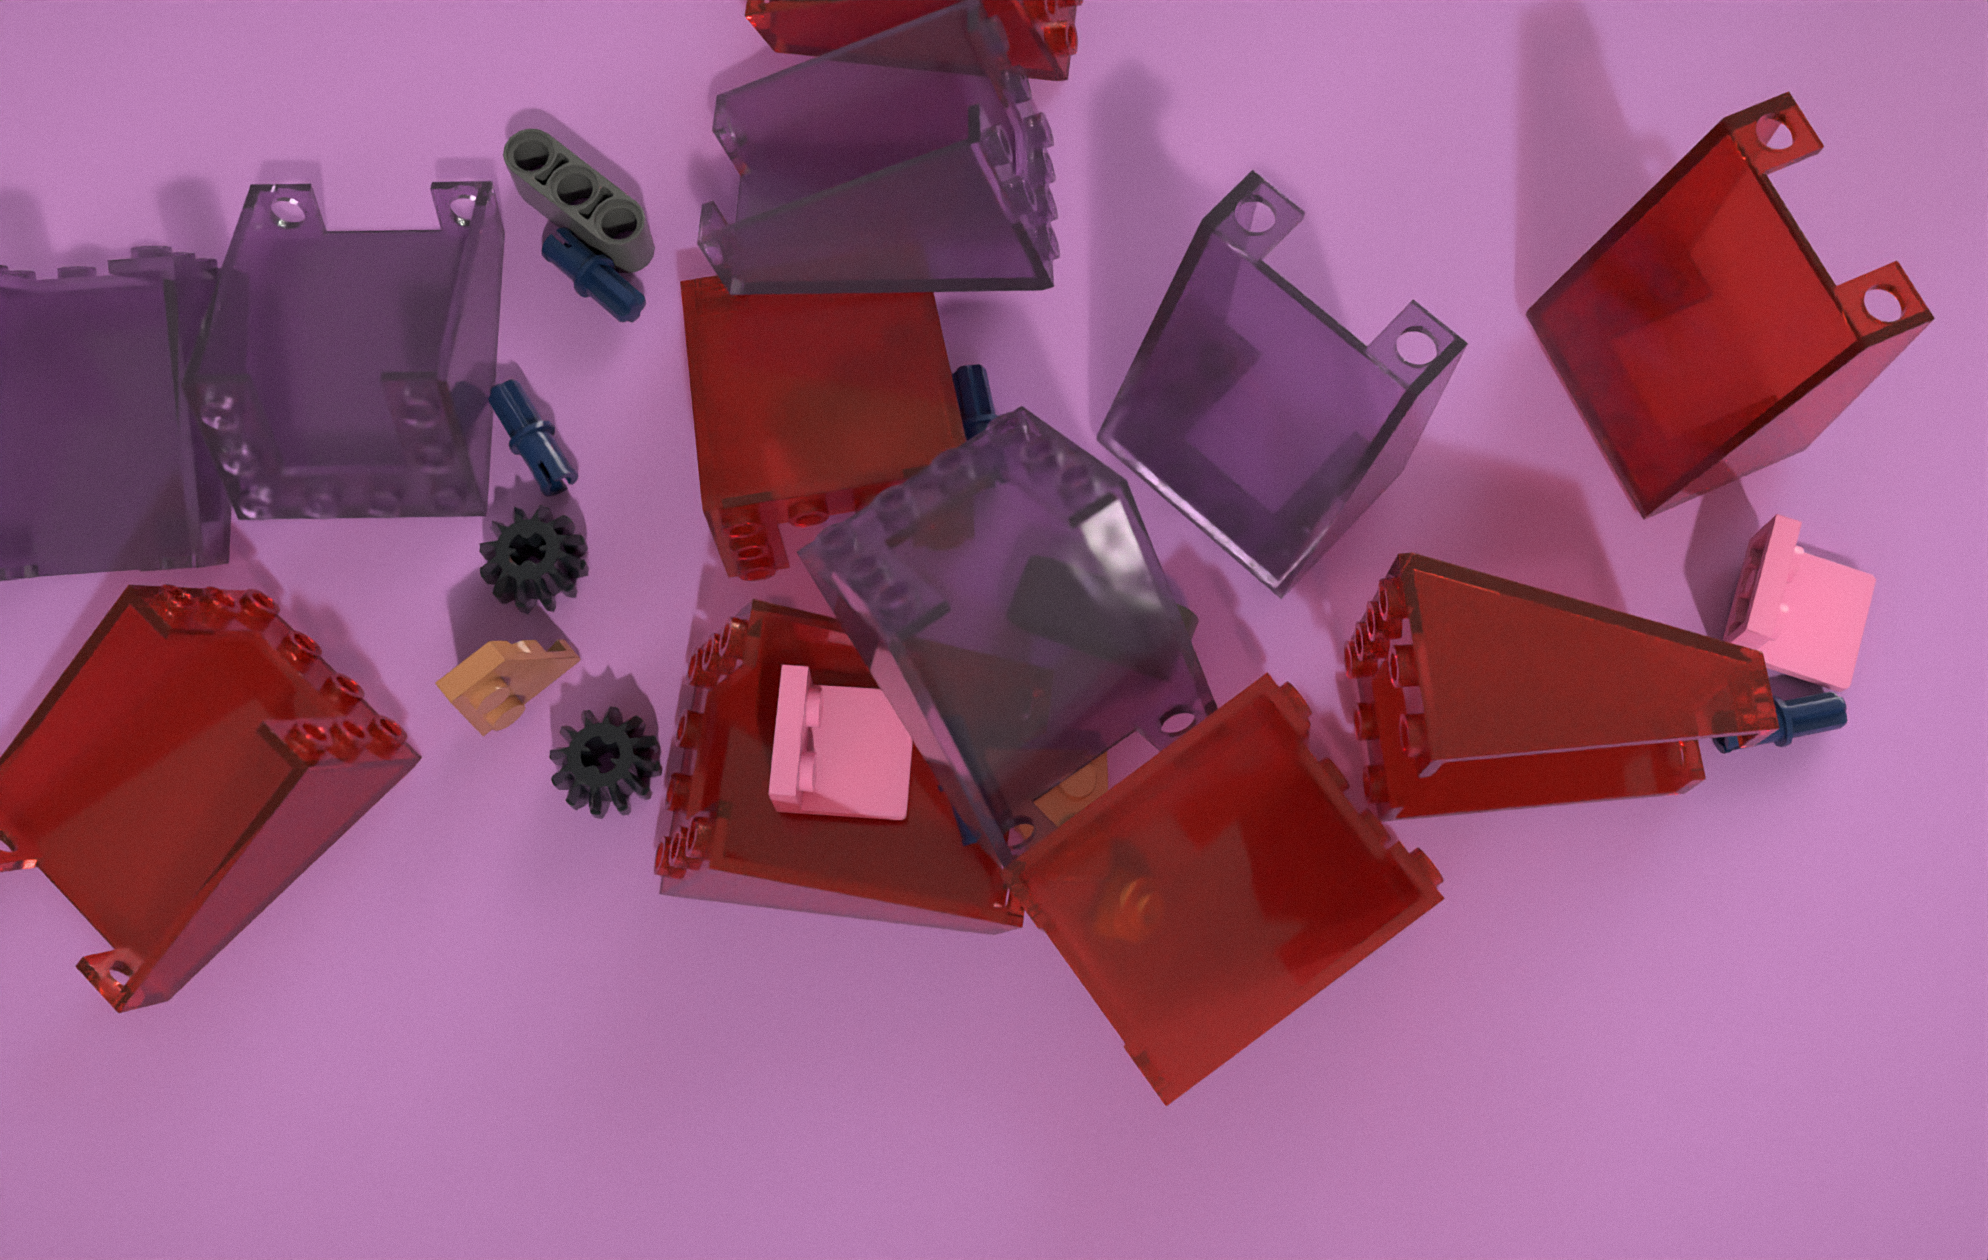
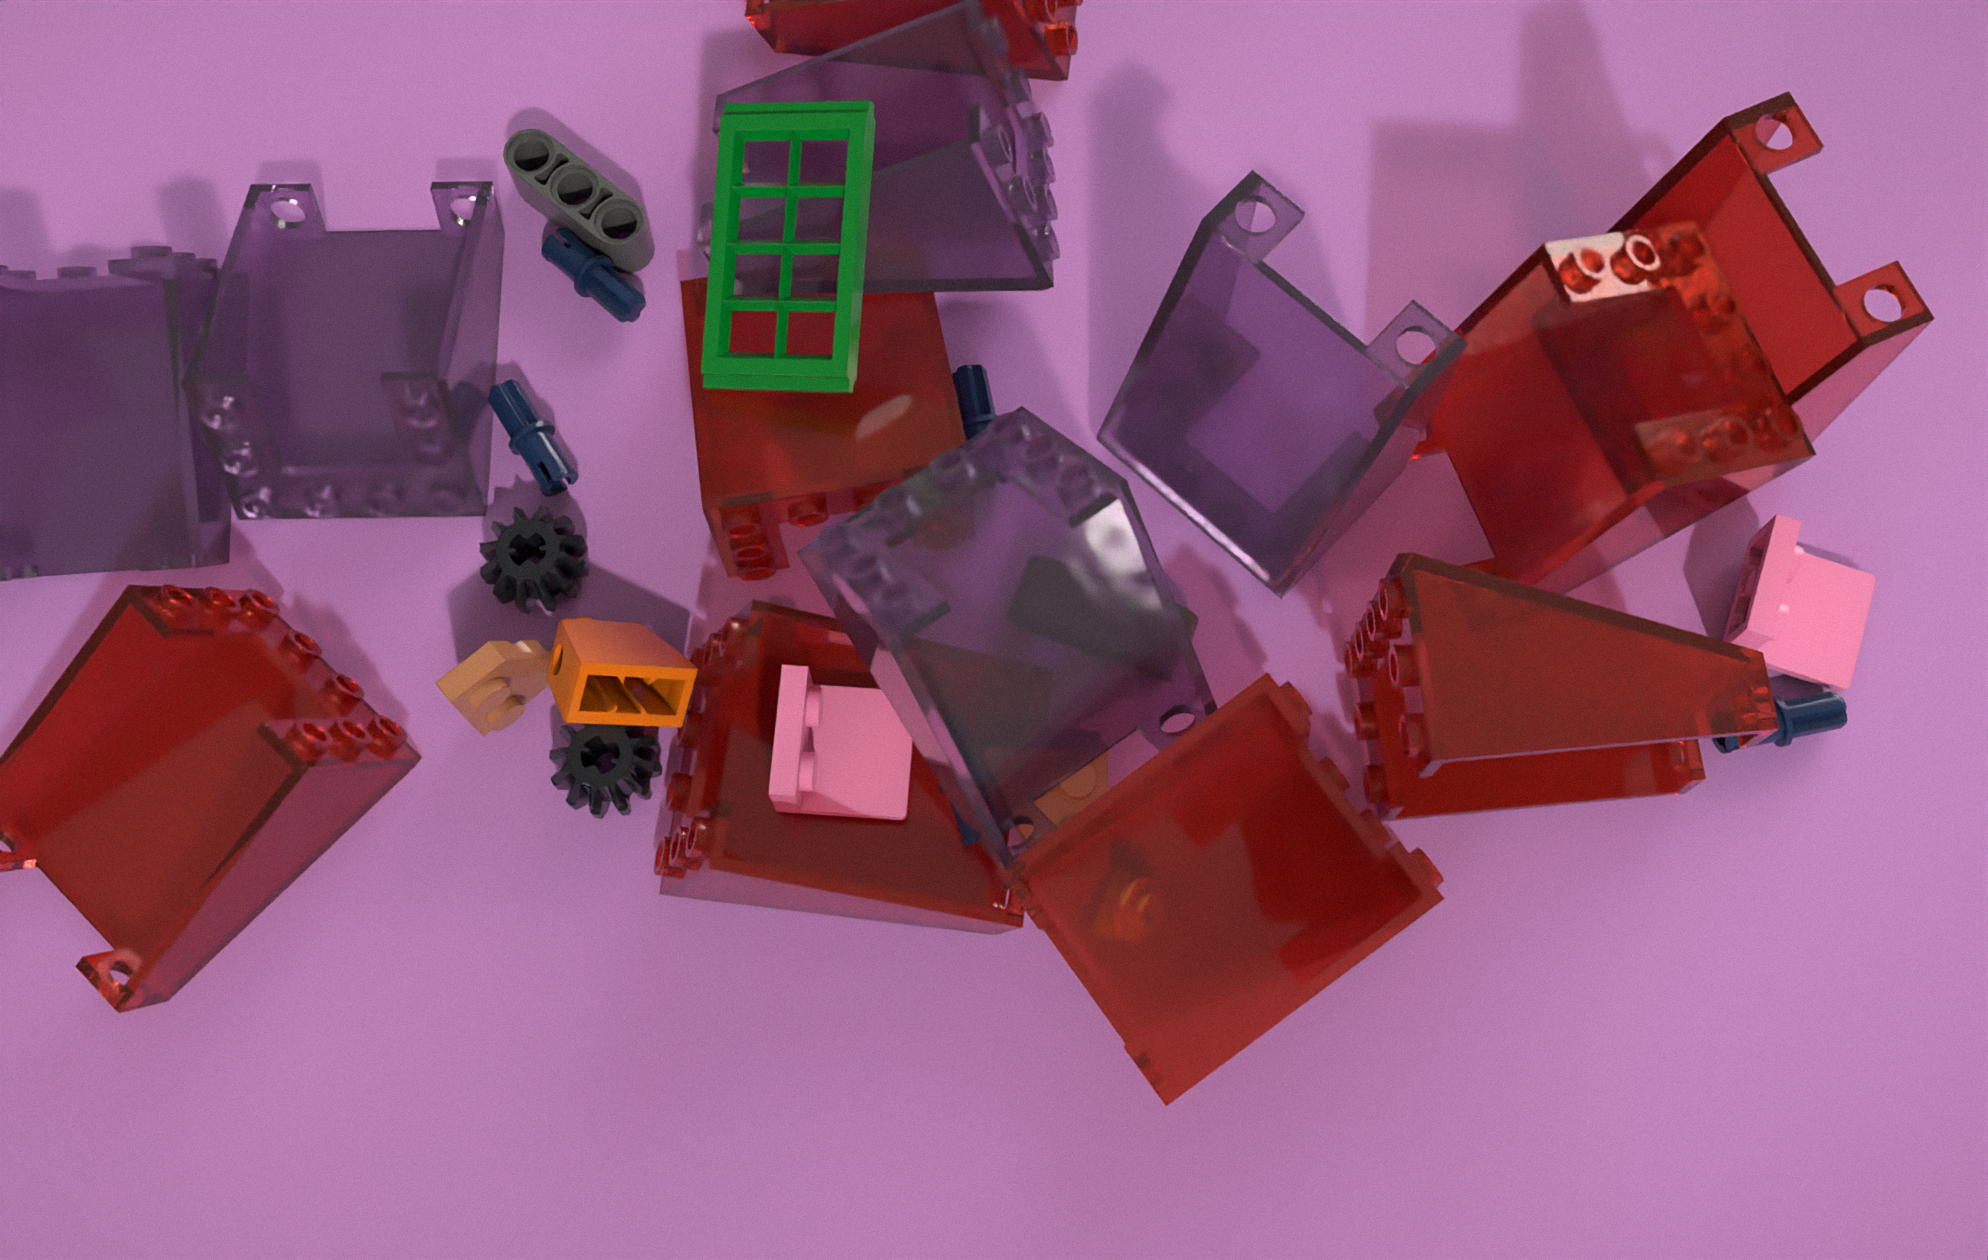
none -> orange torso [546,616,698,727]
none -> green piece [701,100,876,393]
none -> clear red windscreen [1374,221,1817,628]

